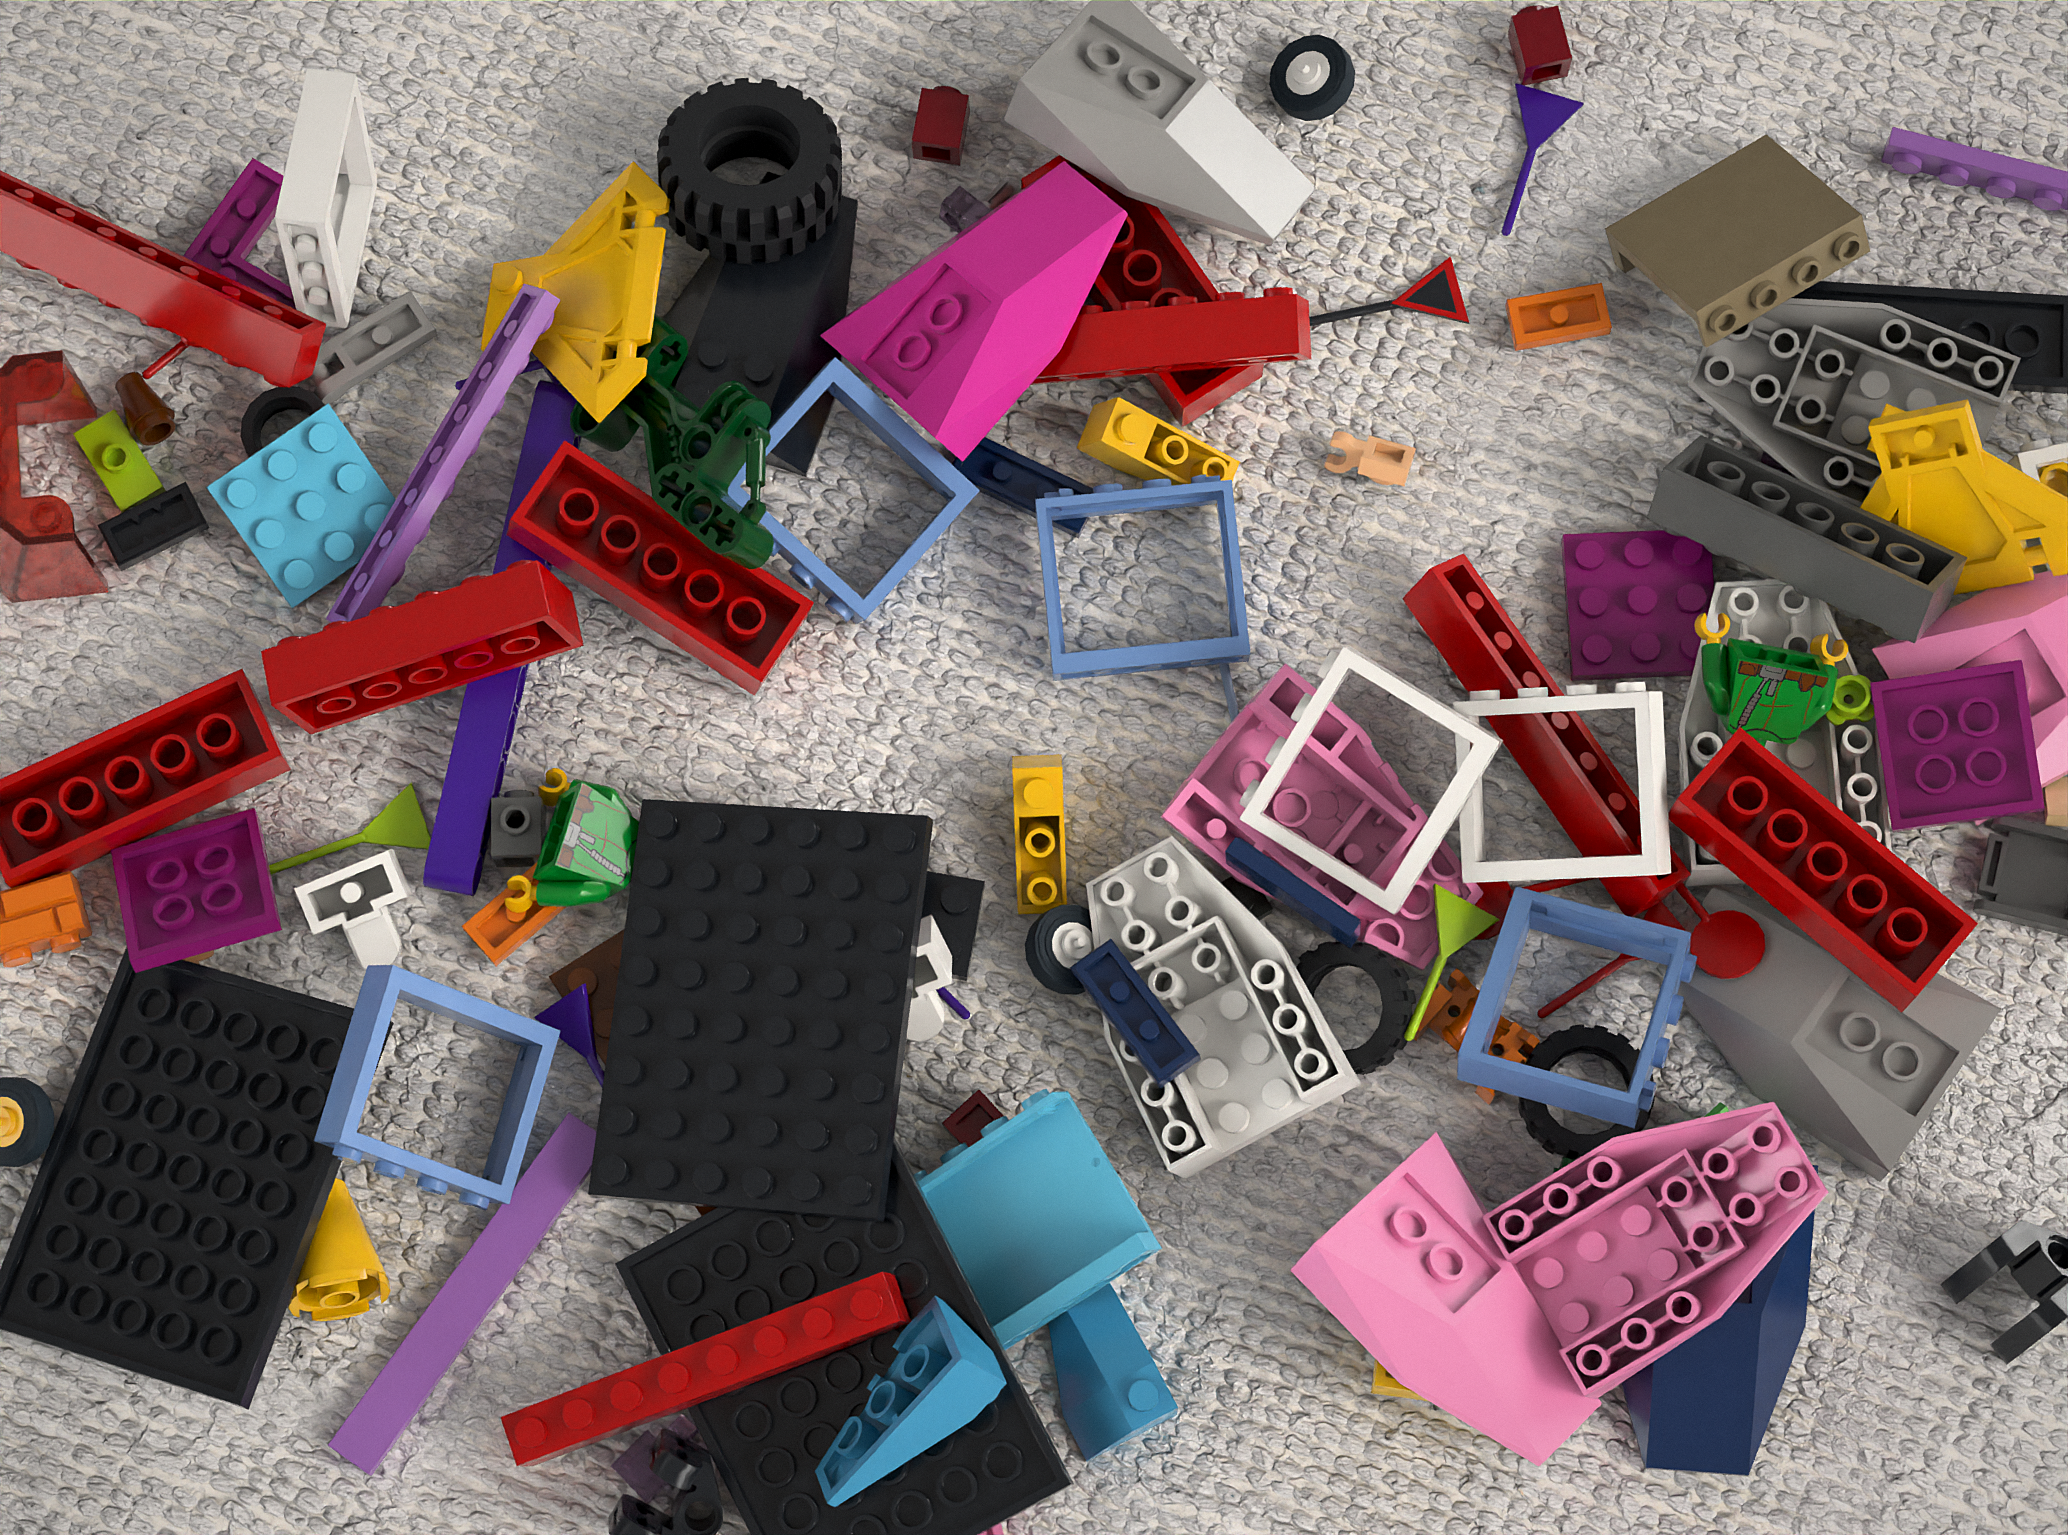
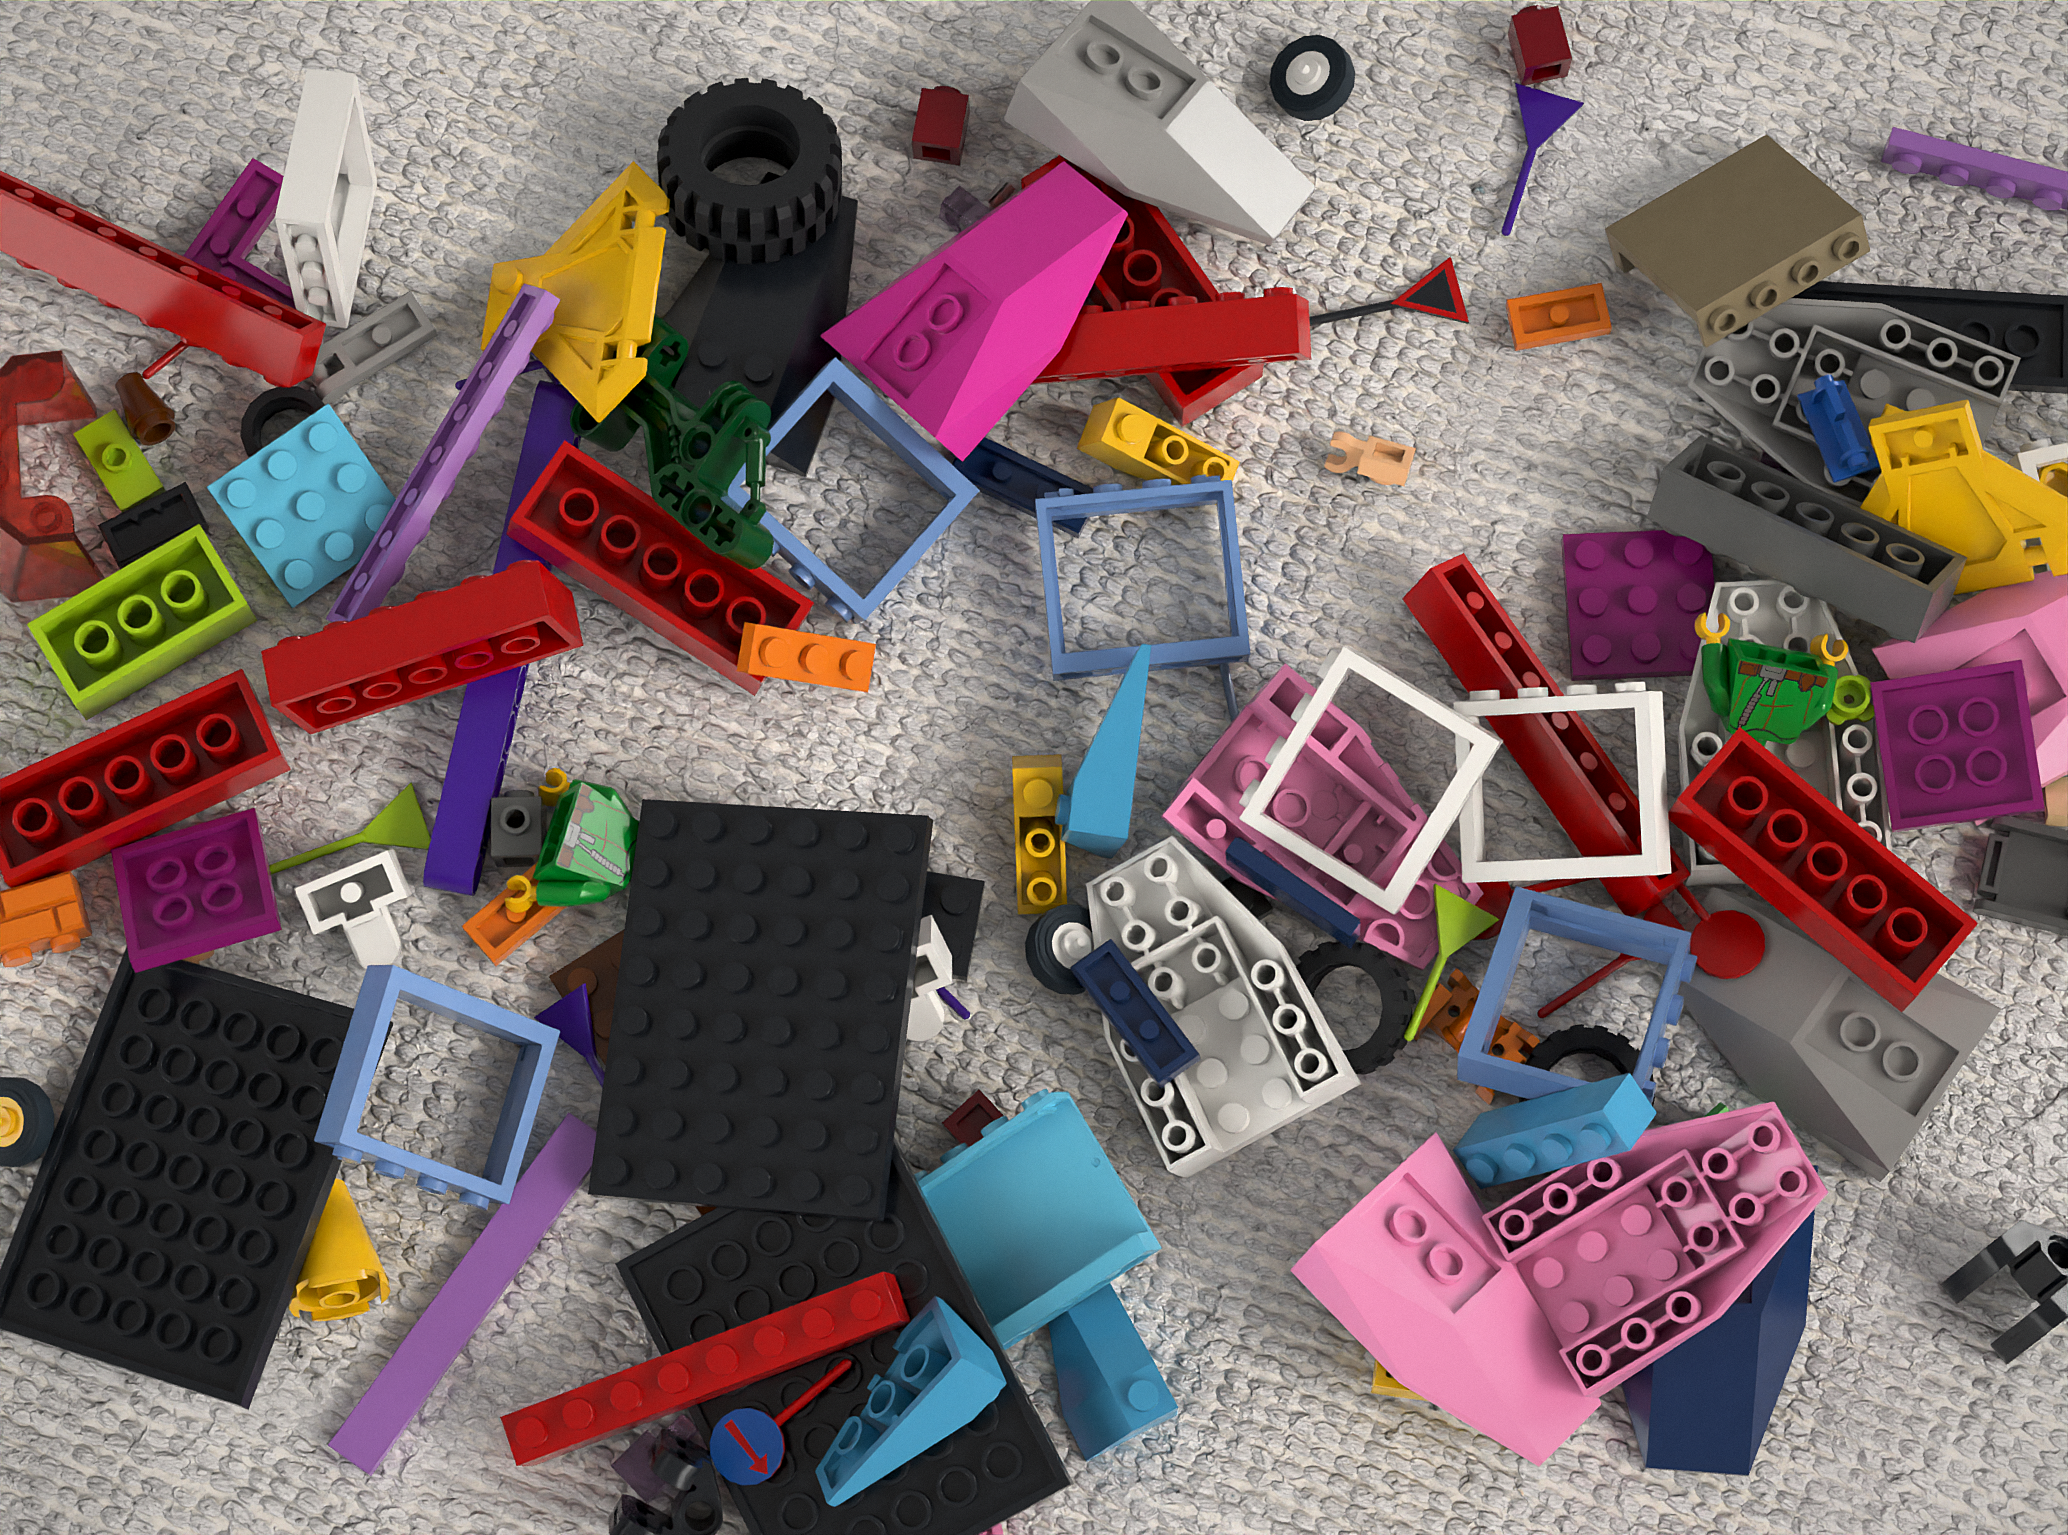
none -> lime brick [27,524,258,721]
none -> blue piece [709,1359,852,1486]
none -> orange plate [736,622,876,692]
none -> dark azure wedge [1055,644,1151,859]
none -> dark azure brick [1453,1073,1657,1189]
none -> blue hinge [1797,375,1880,483]

